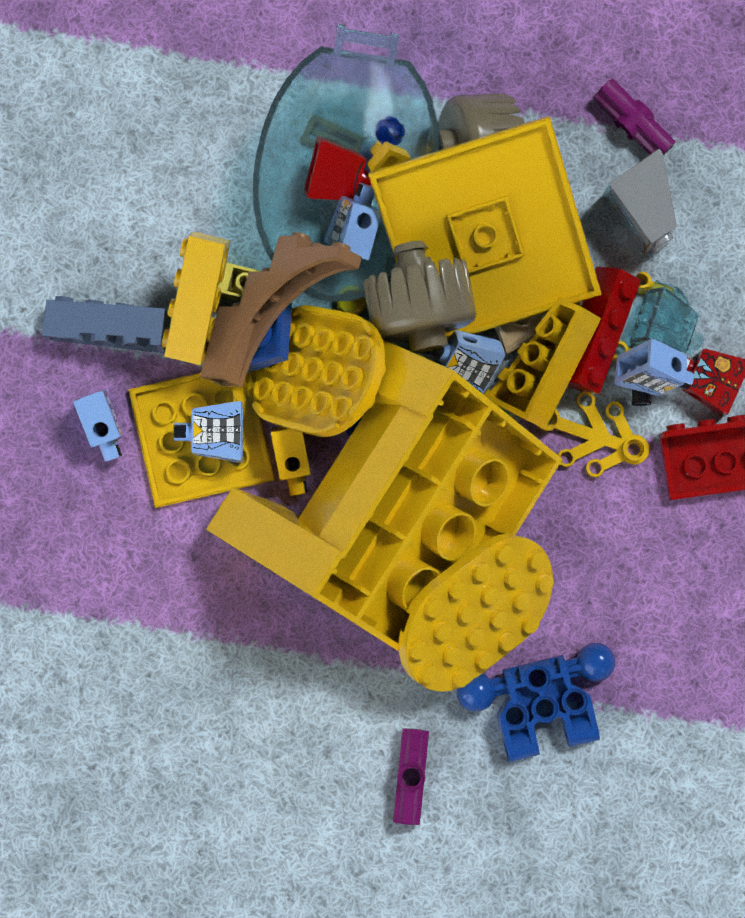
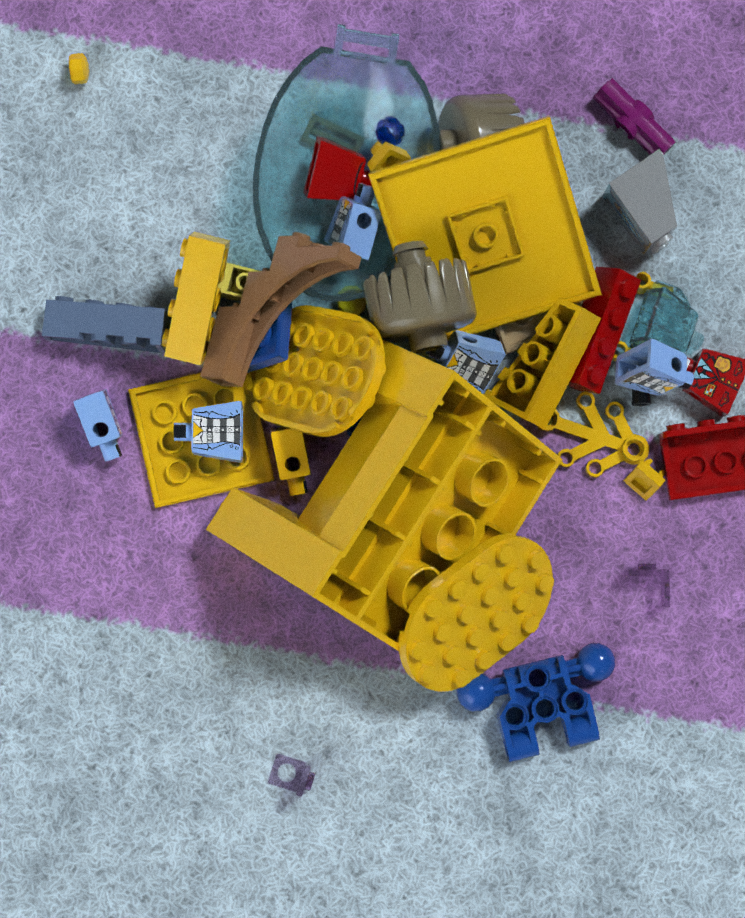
magenta piece [393,728,429,825] -> none
none -> yellow tile [69,53,90,84]
none -> clear purple bracket [268,754,316,797]
none -> yellow tile [623,459,666,501]
none -> clear purple bracket [624,564,670,607]

